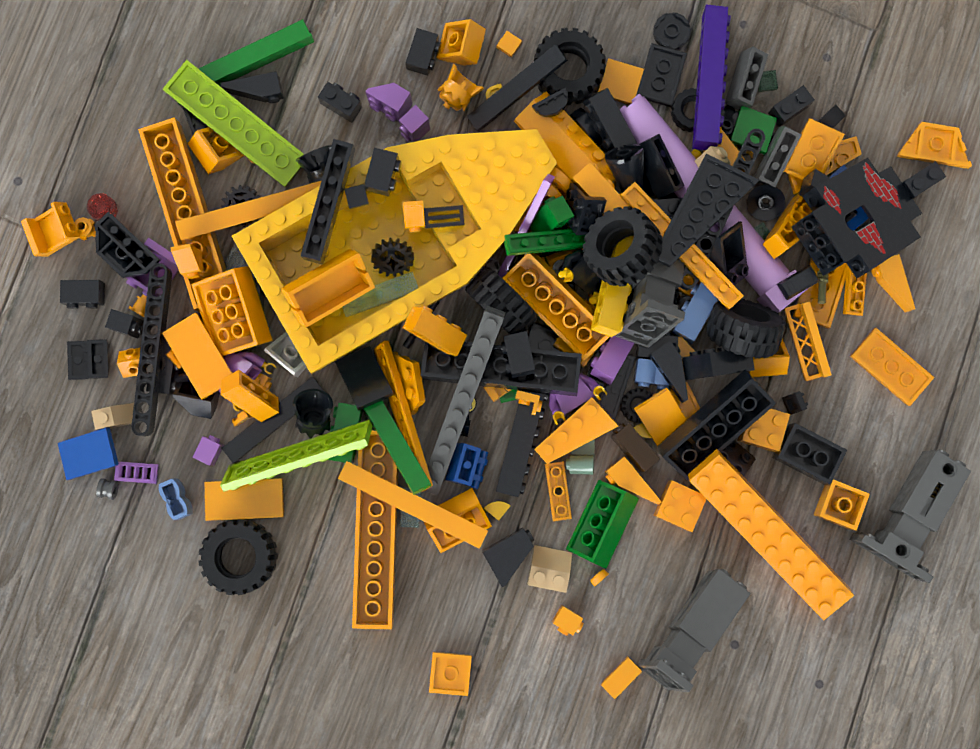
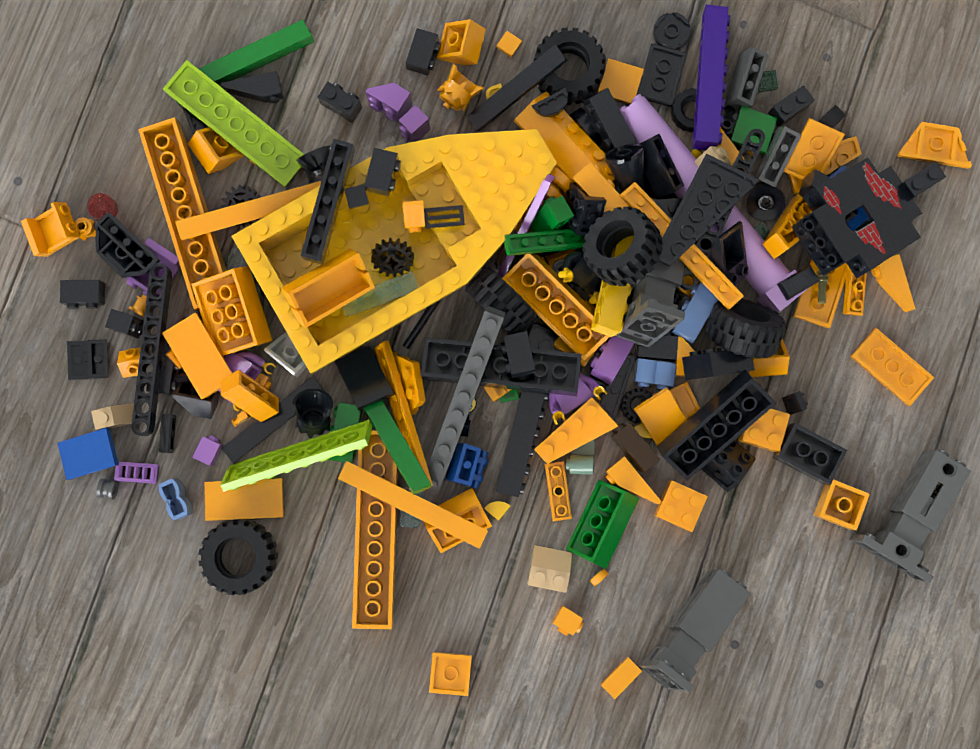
light orange slope [170,244,205,279] -> none
light orange brick [403,305,467,356] -> none
black slope [482,527,534,587] -> none
light orange bracket [515,390,543,415] -> none
black slope [648,341,688,403] -> none
light orange brick [688,449,854,620] -> none
light orange fence [784,301,832,381] -> none
none -> black slope [159,414,176,453]

